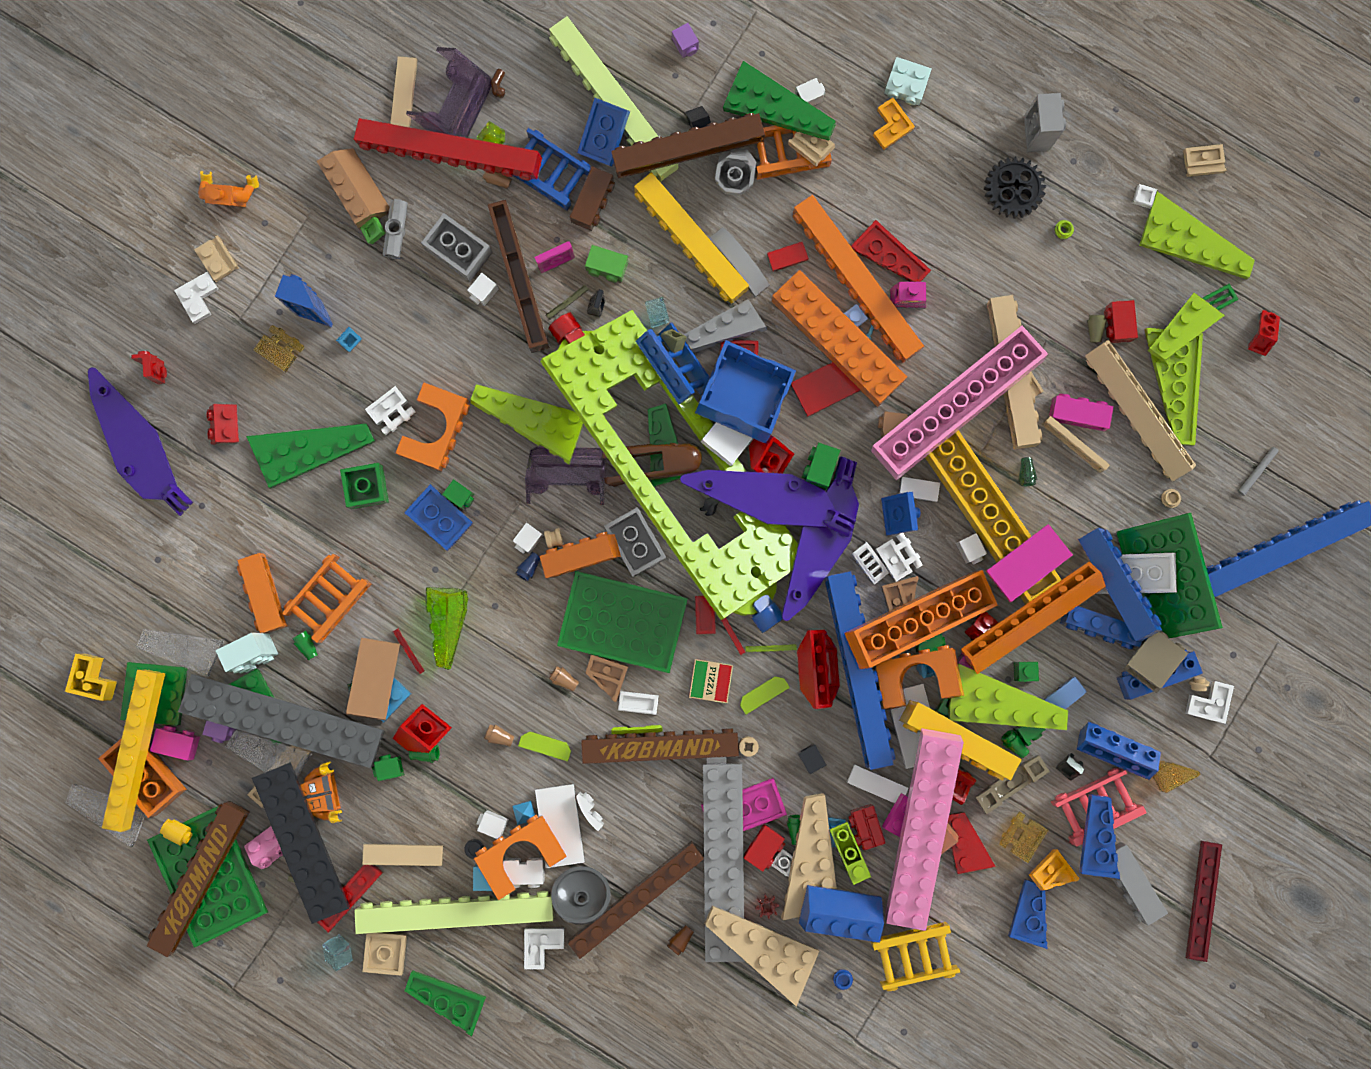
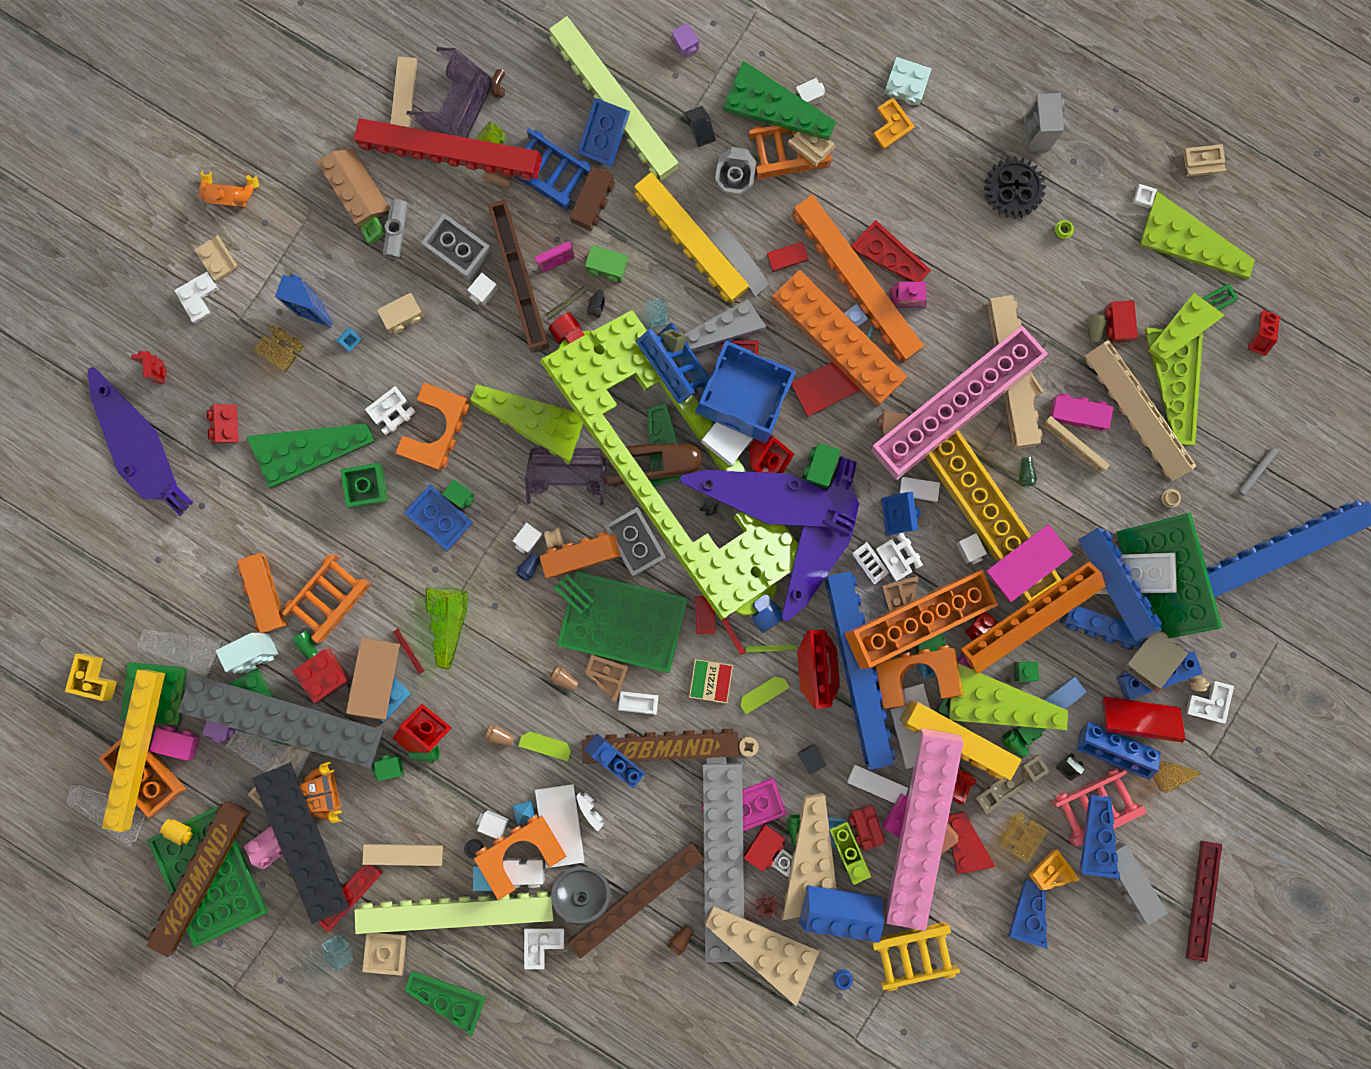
reddish brown brick [611,113,765,179] -> none
lime piece [611,725,663,734] -> none
none -> red brick [292,649,352,703]
none -> tan brick [377,293,425,334]
none -> green tile [554,574,595,615]
none -> blue slope [584,734,646,788]
none -> red tile [1102,696,1186,743]

